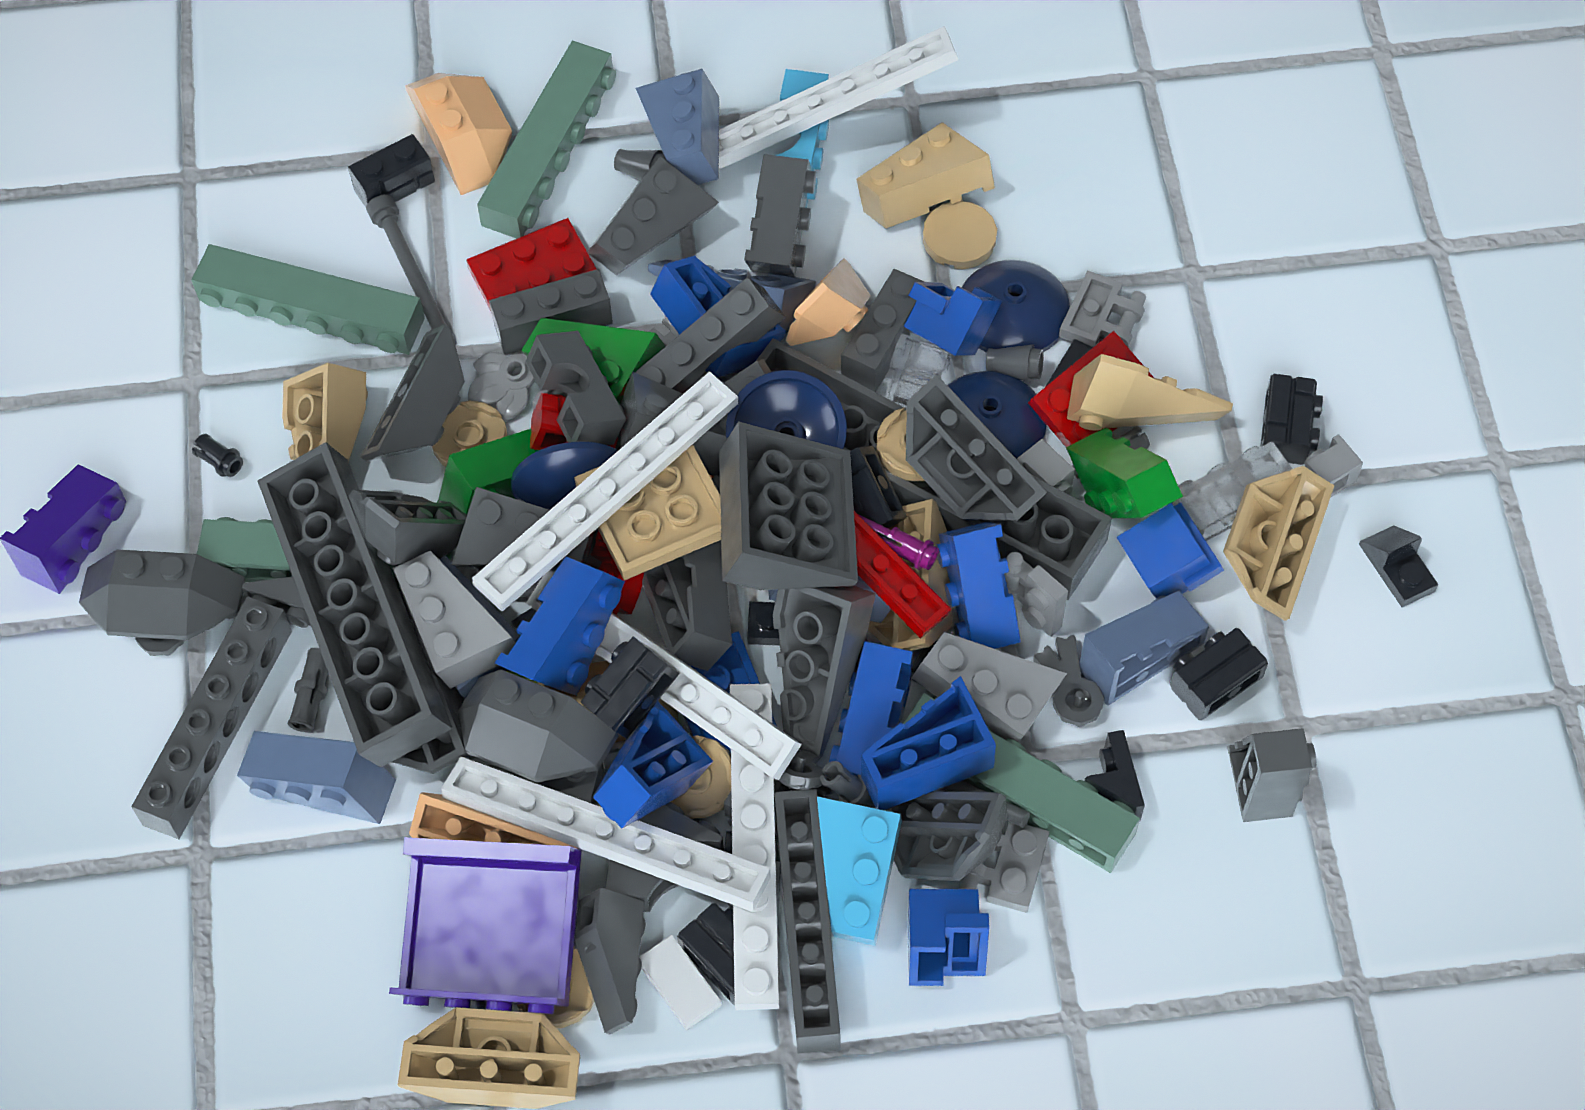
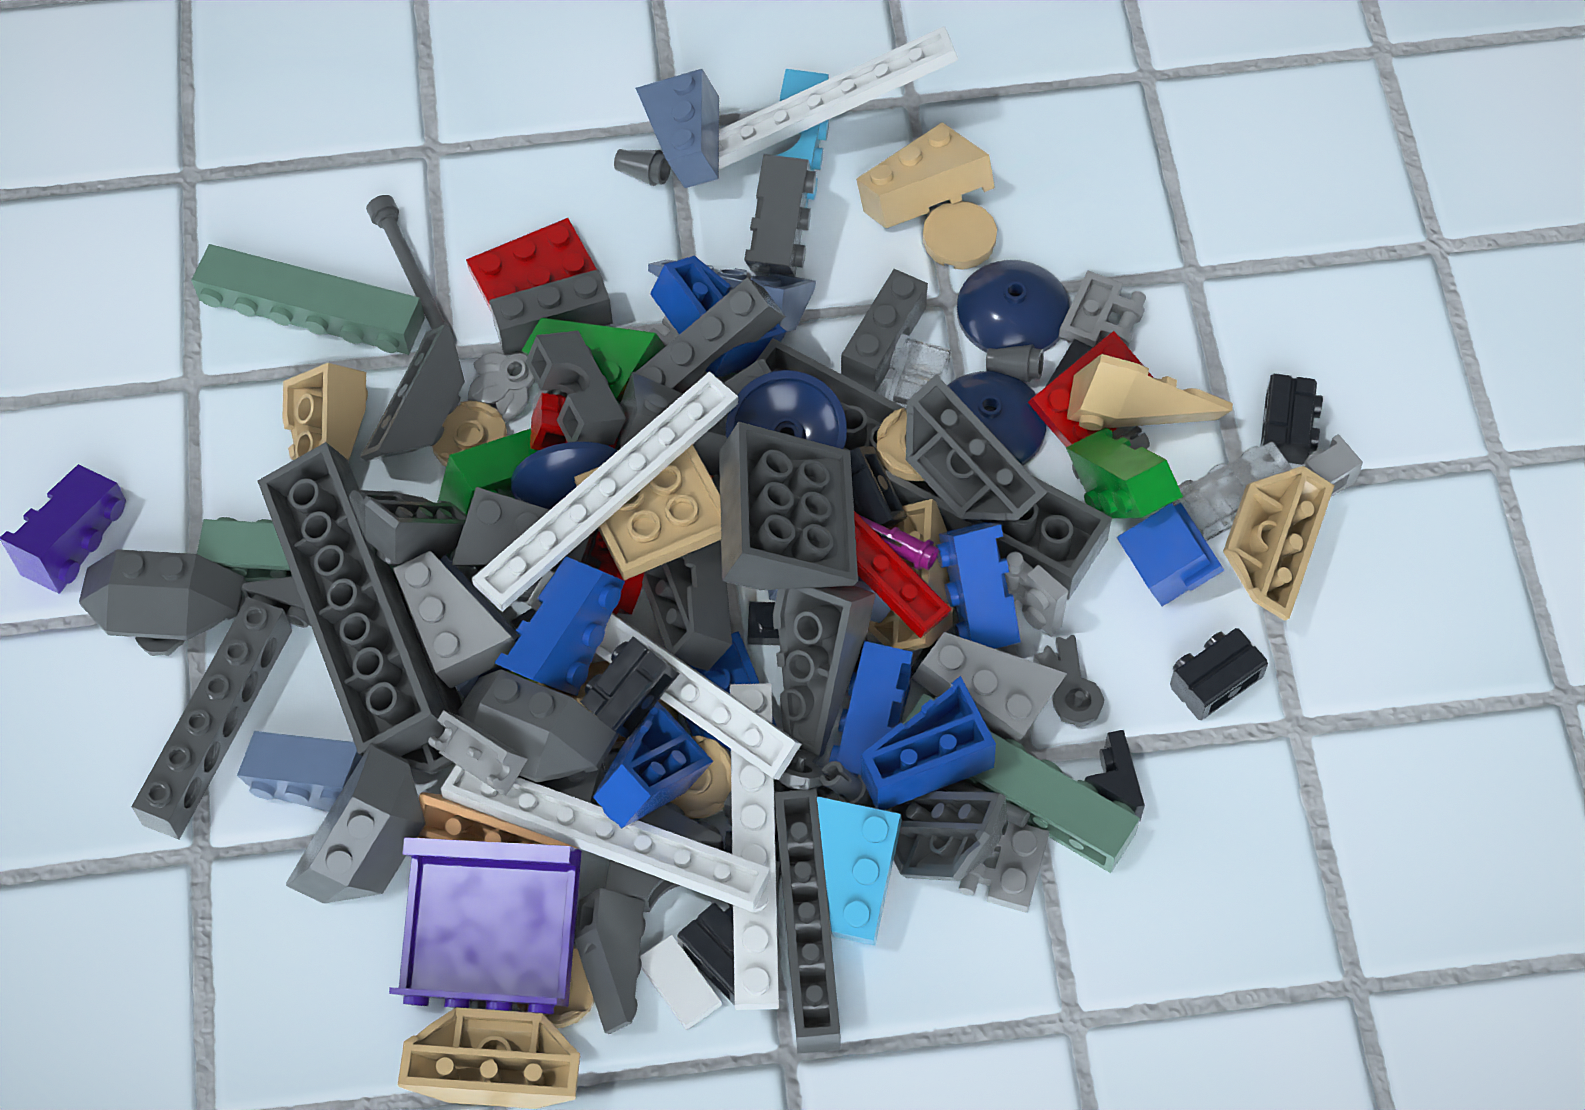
black pin [192,434,243,477] -> none
dark grey pin [287,648,328,732] -> none
black brick [348,134,435,208] -> none
light nougat wedge [405,73,512,195] -> none
sand green brick [477,40,616,239] -> none
dark grey wedge [587,157,719,275] -> none
light nougat wedge [785,258,871,346] -> none
blue plate [904,282,1002,356] -> none
blue plate [907,889,989,986] -> none
light grey brick [1017,439,1075,495] -> none
sand blue wedge [1079,591,1209,706] -> none
dark grey wedge [1227,728,1316,822] -> none
black slope [1359,525,1439,608] -> none
none -> dark grey wedge [286,743,426,904]
none -> light grey hinge [428,710,528,796]

